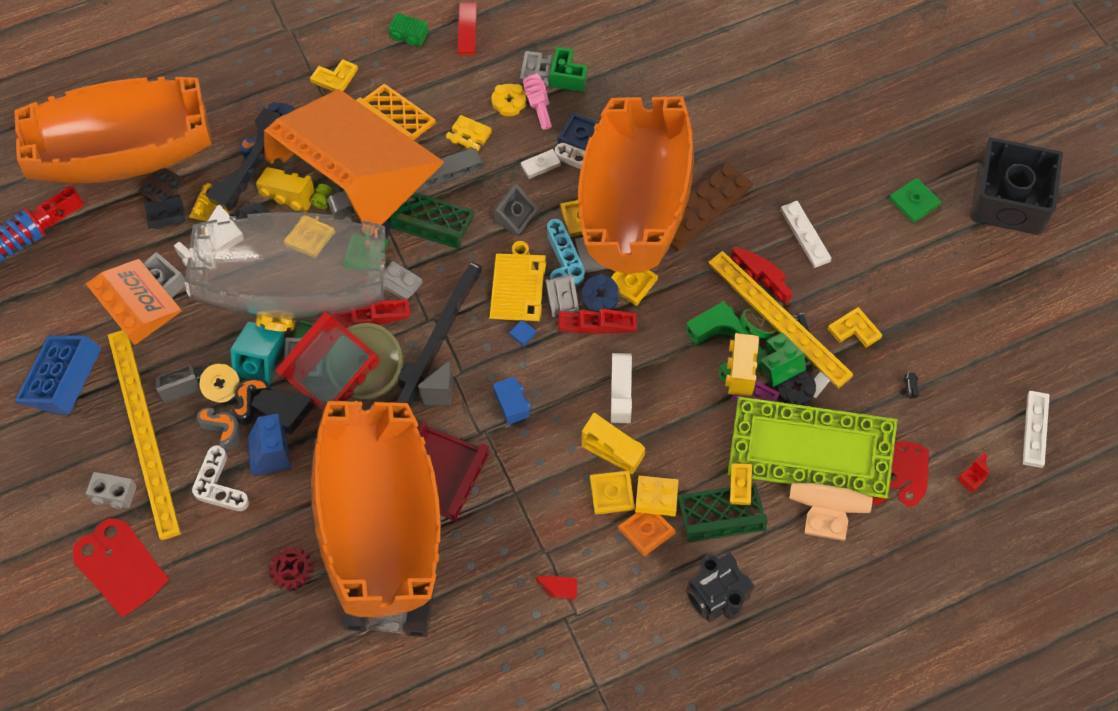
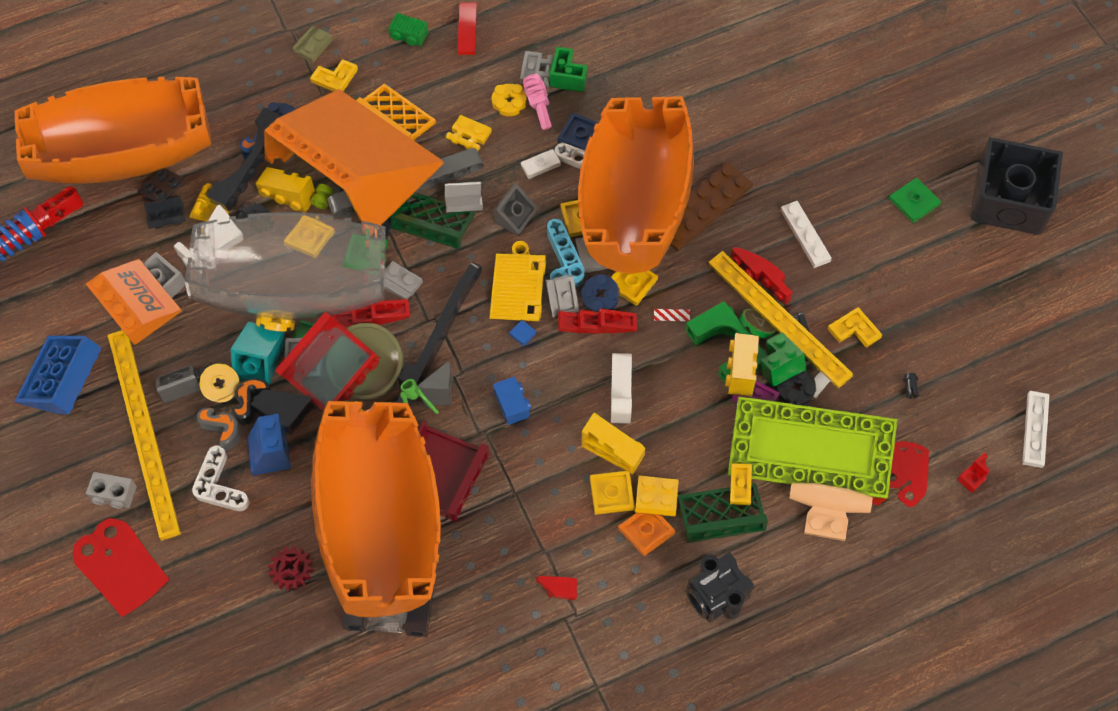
none -> olive plate [292,25,333,63]
none -> bright green plant [400,379,439,414]
none -> light grey panel [444,182,483,212]
none -> sticker [654,309,690,321]

